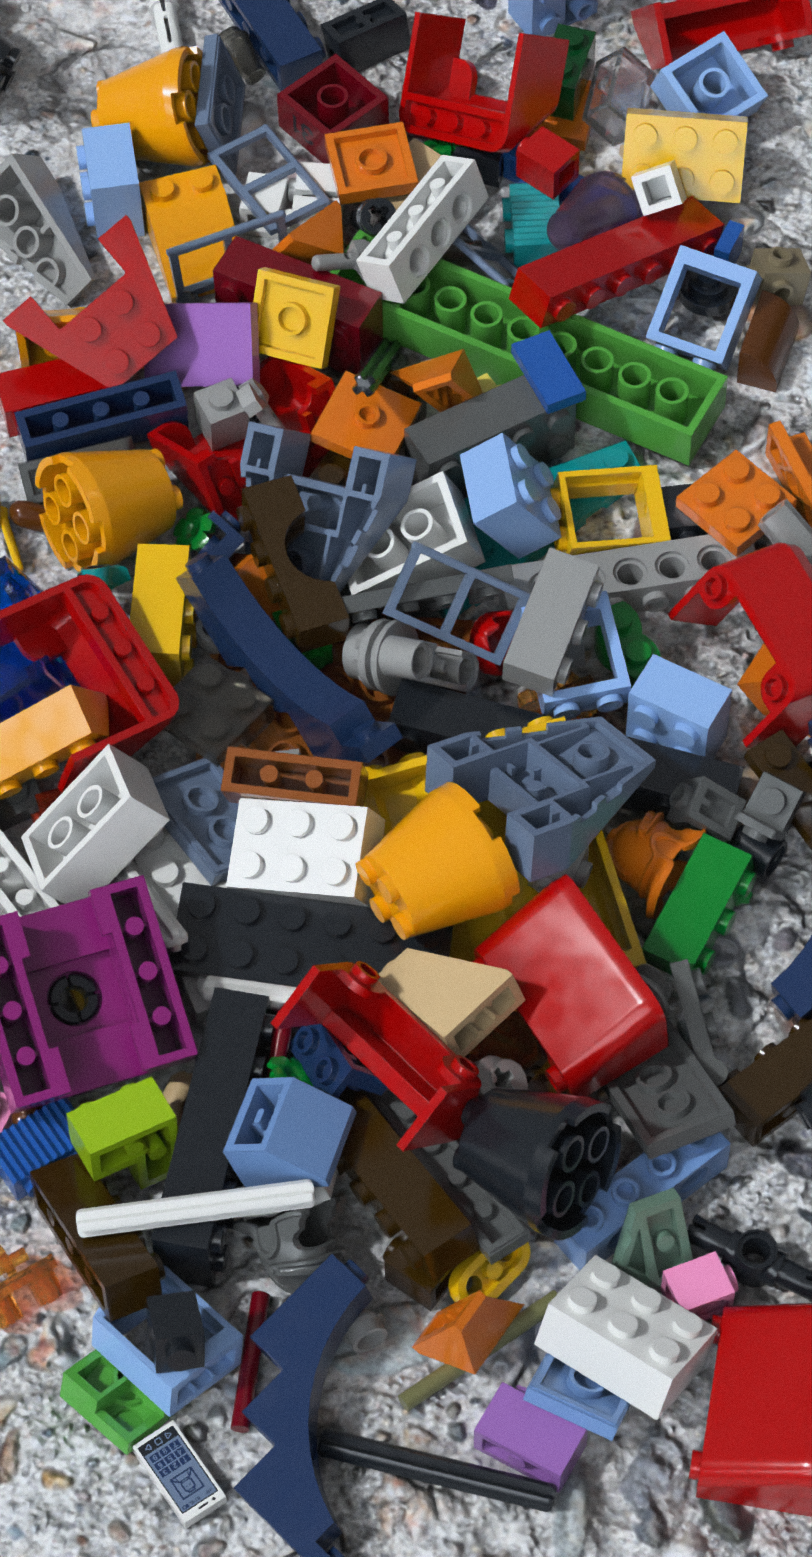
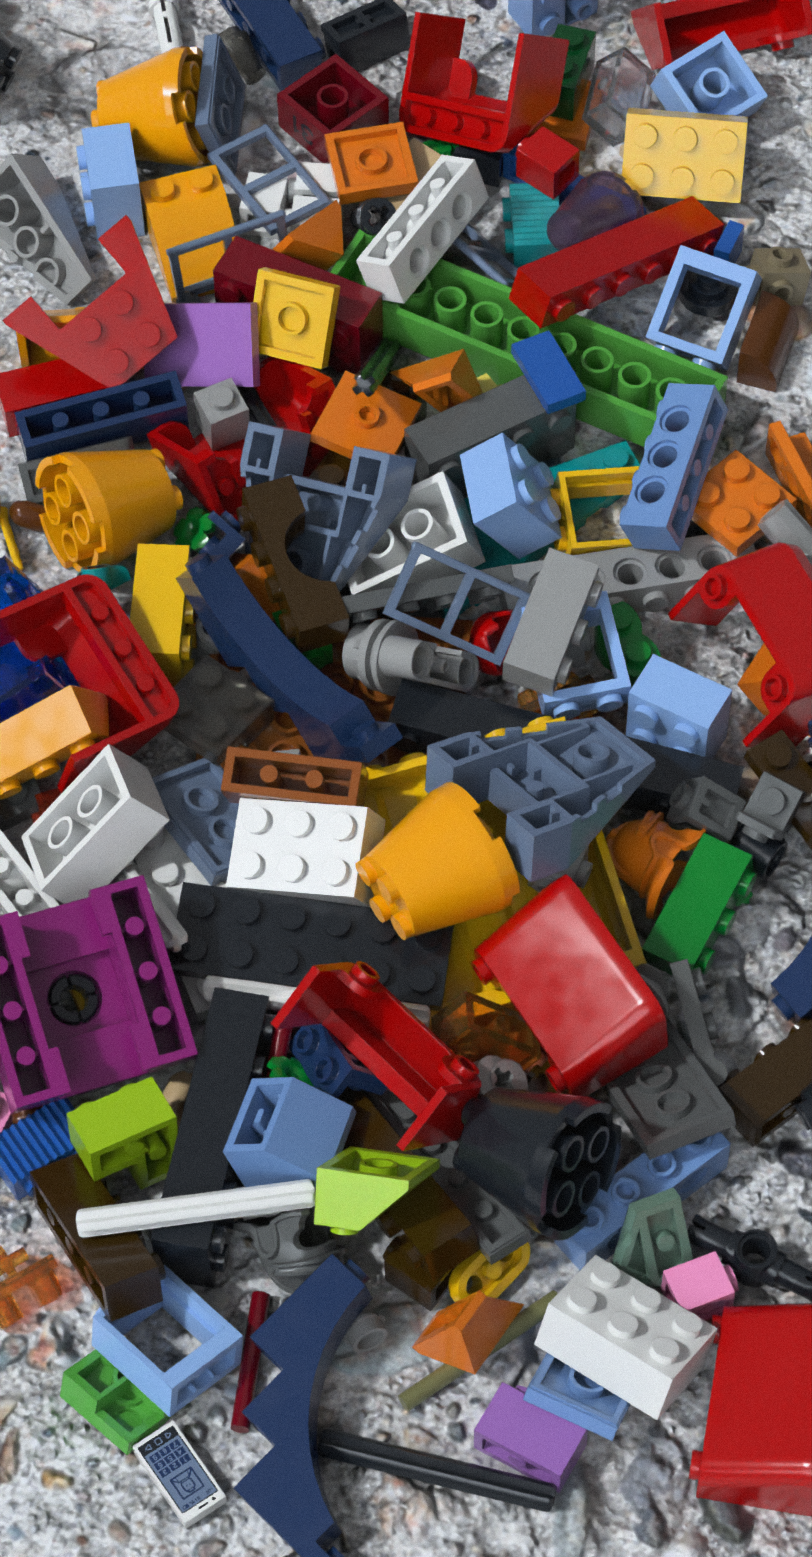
black brick [146,1290,205,1373] -> none
light grey bar [236,378,285,428] -> none
light grey bar [311,239,370,281] -> none
tan slope [378,948,525,1057] -> none
white brick [631,160,687,216] -> none
none -> lime slope [314,1146,440,1235]
none -> medium blue brick [619,383,728,551]

